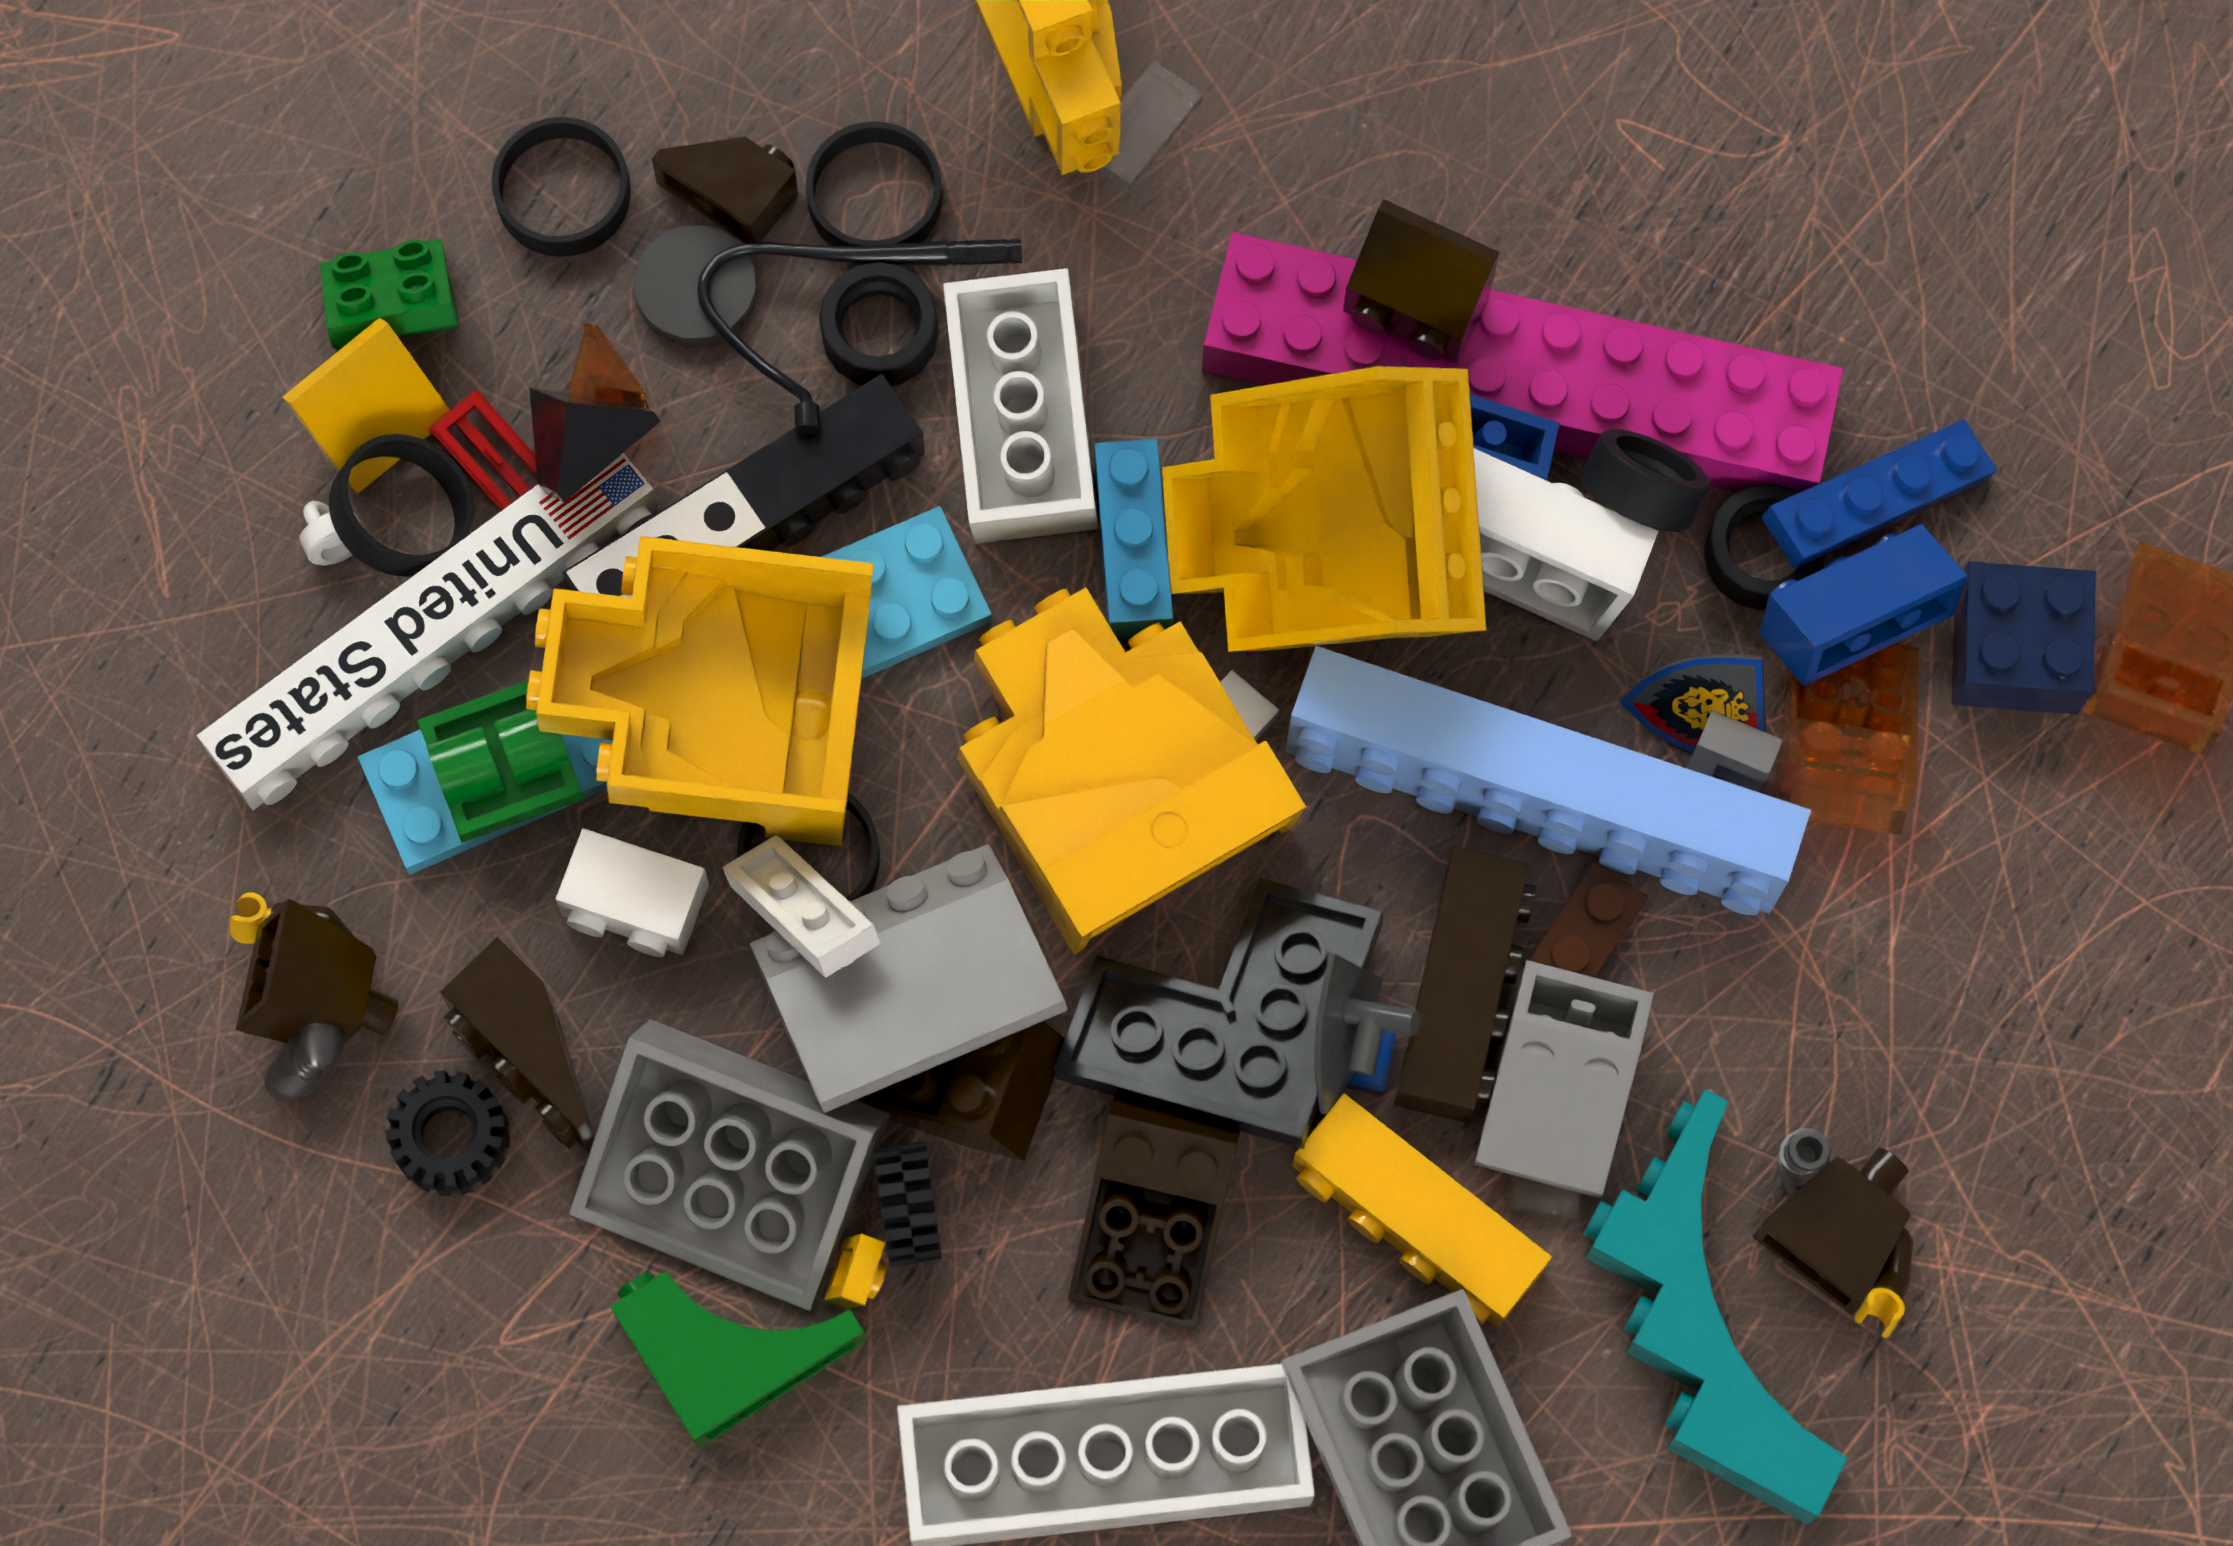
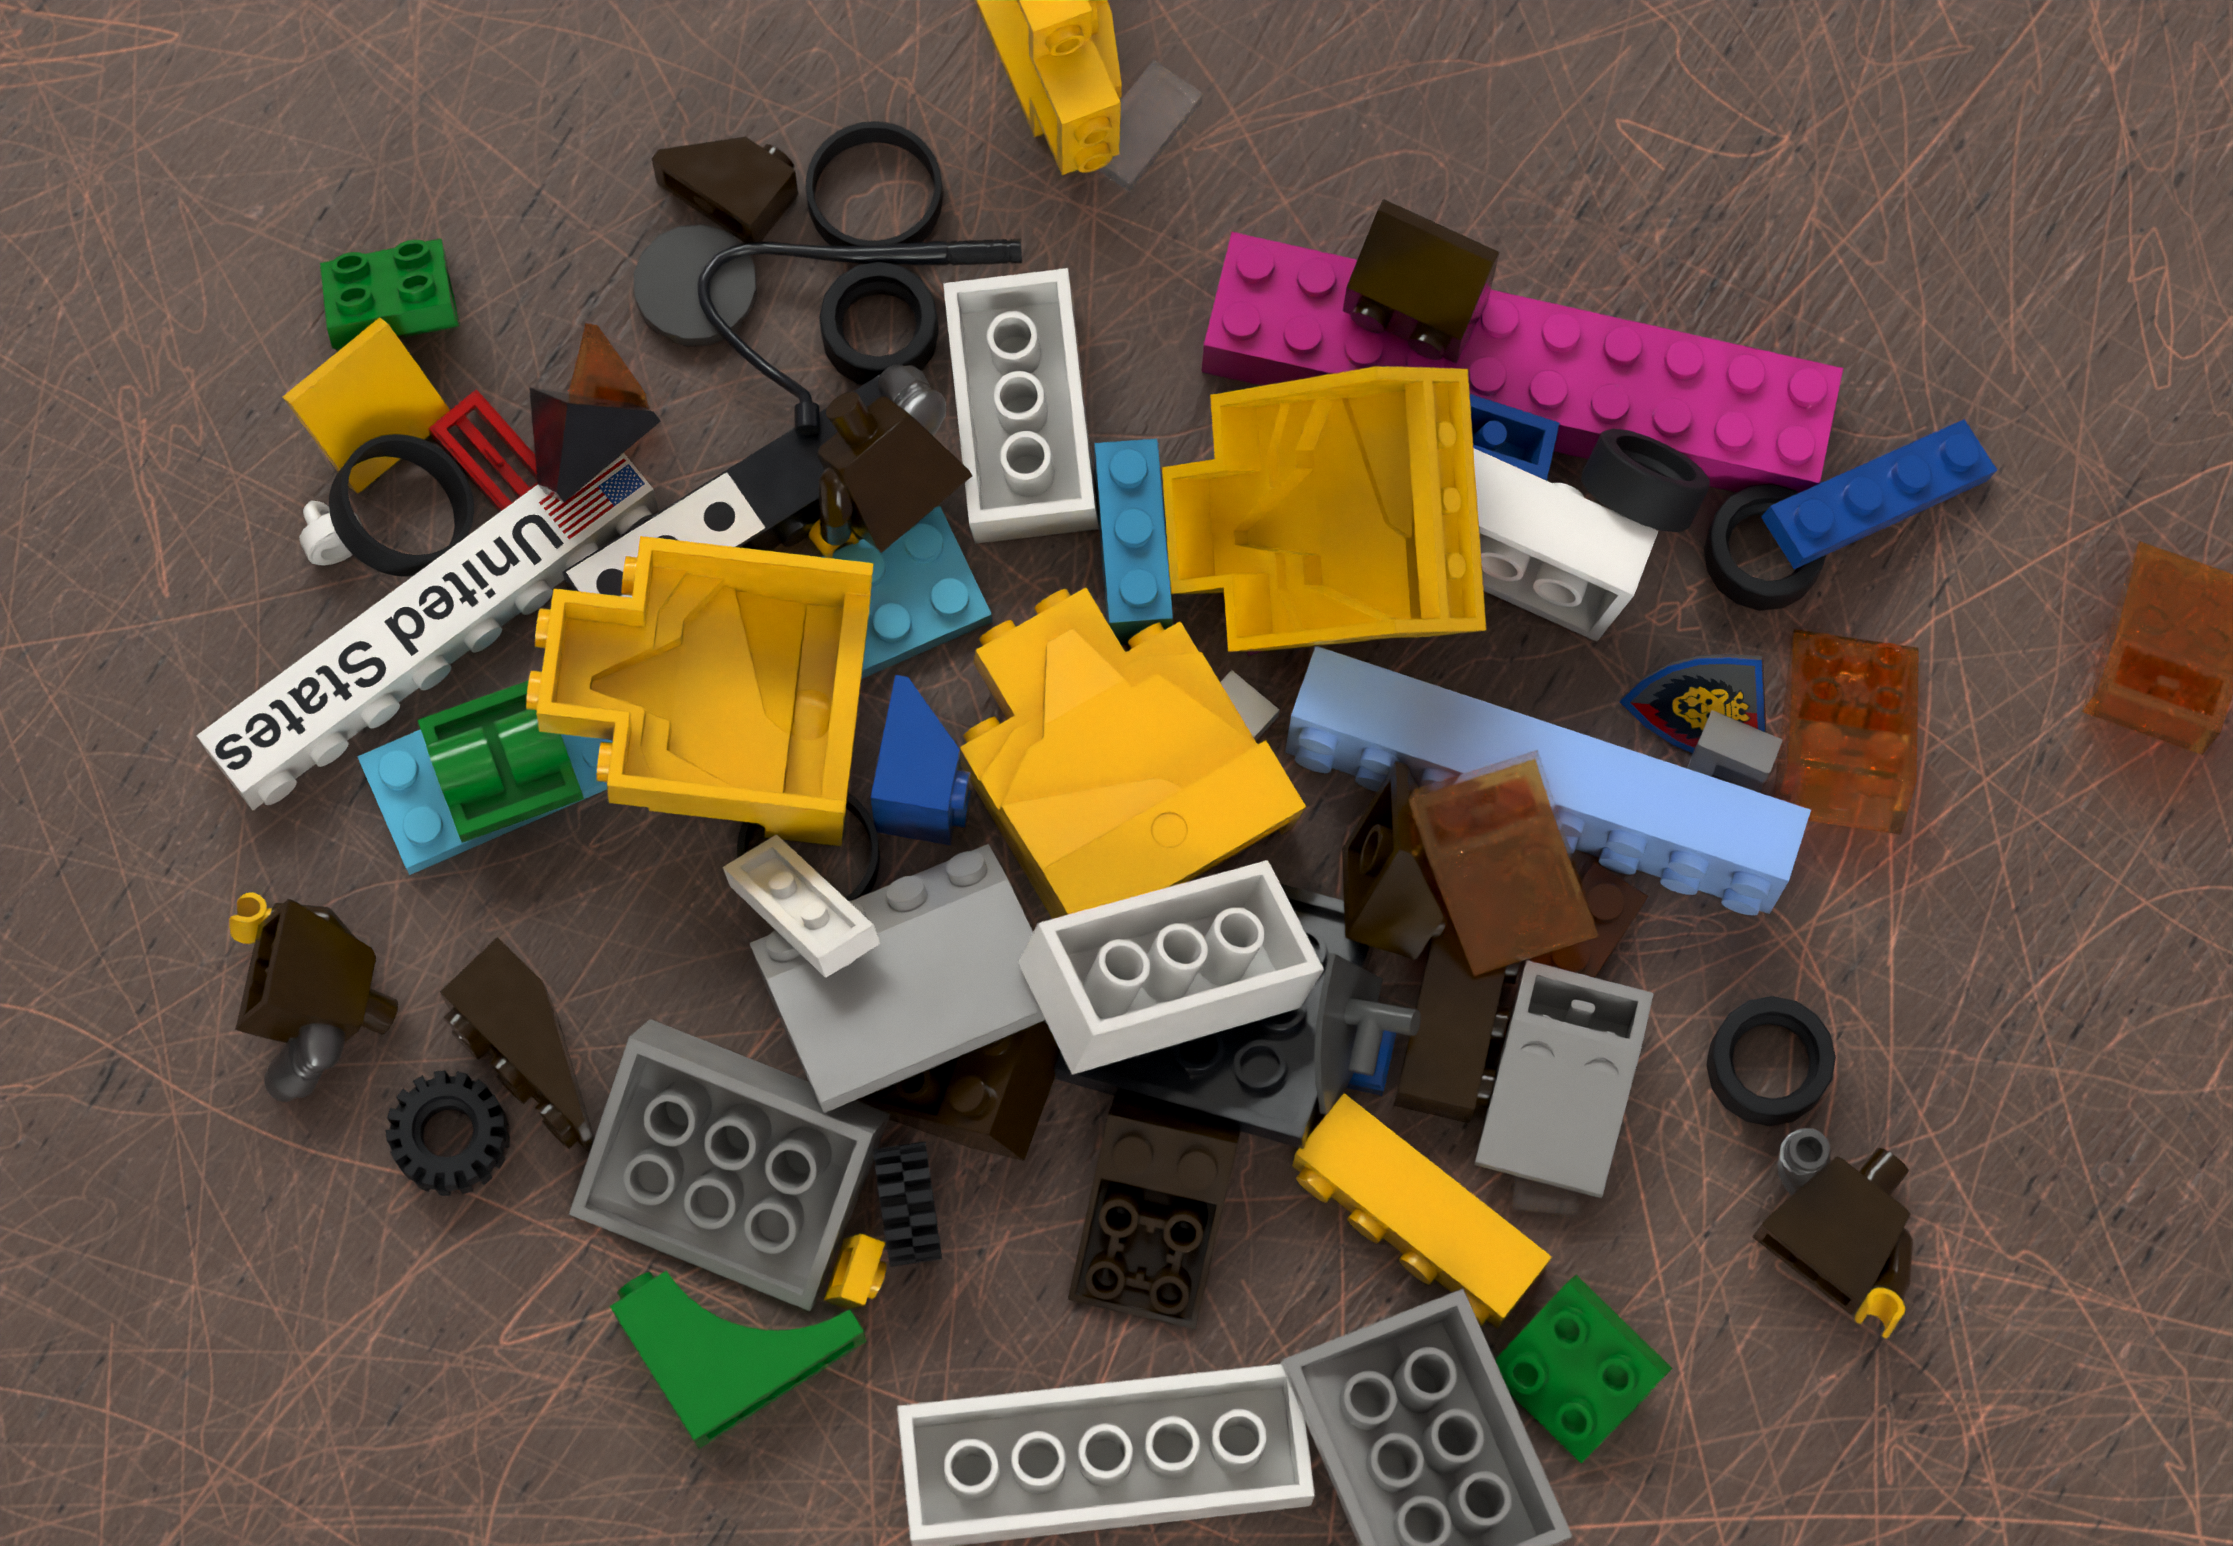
black tyre [492,117,631,257] -> none
white brick [555,828,709,957] -> none
teal arch [1583,1089,1848,1525] -> none
blue brick [1759,524,1968,686] -> none
dark blue brick [1952,562,2096,714] -> none
none -> dark brown torso [809,365,973,558]
none -> blue slope [870,675,972,846]
none -> white brick [1018,860,1324,1074]
none -> dark brown slope [1342,761,1449,960]
none -> clear orange slope [1408,750,1599,976]
none -> green plate [1495,1275,1673,1463]
none -> black tyre [1706,996,1836,1126]

